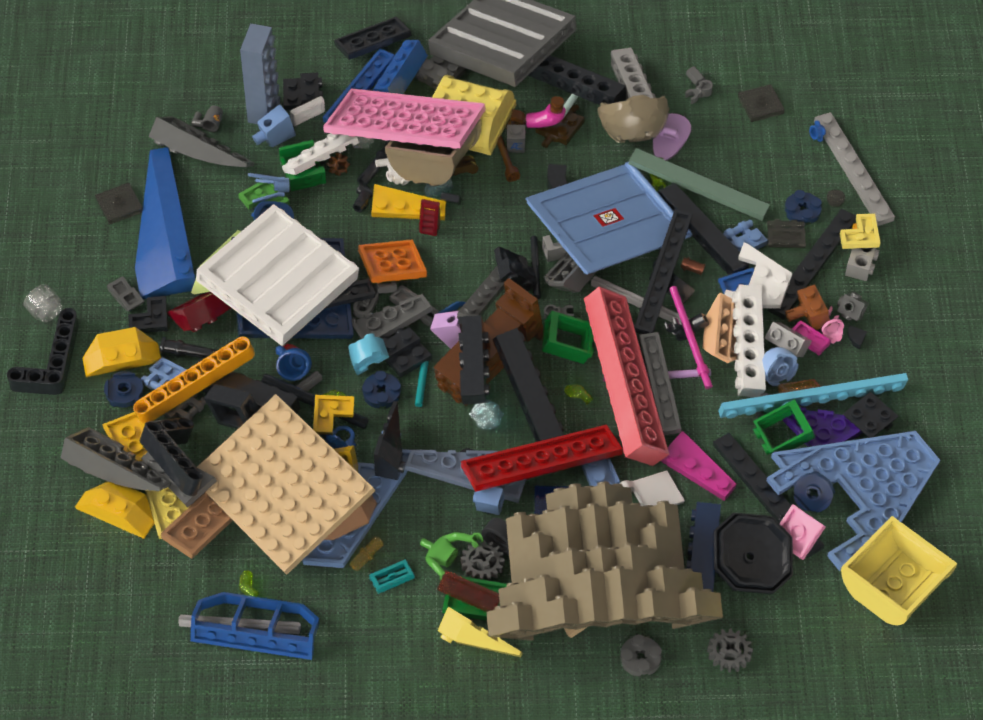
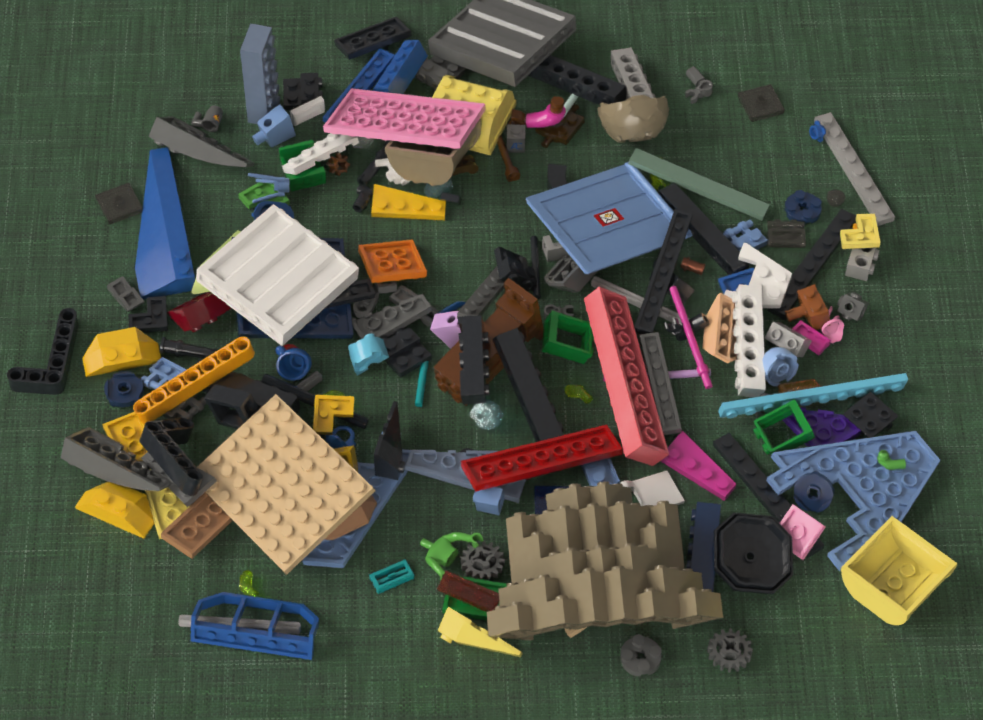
clear piece [23,284,62,322] -> none
clear yellow axle [350,536,384,571] -> none
dark blue plate [362,371,401,408] -> none
dark red slope [419,199,440,236] -> none
black tyre [482,518,509,555] -> none
lavender shield [653,113,691,161] -> none
black tile [847,325,867,349] -> none
none -> bright green arm [877,450,906,470]

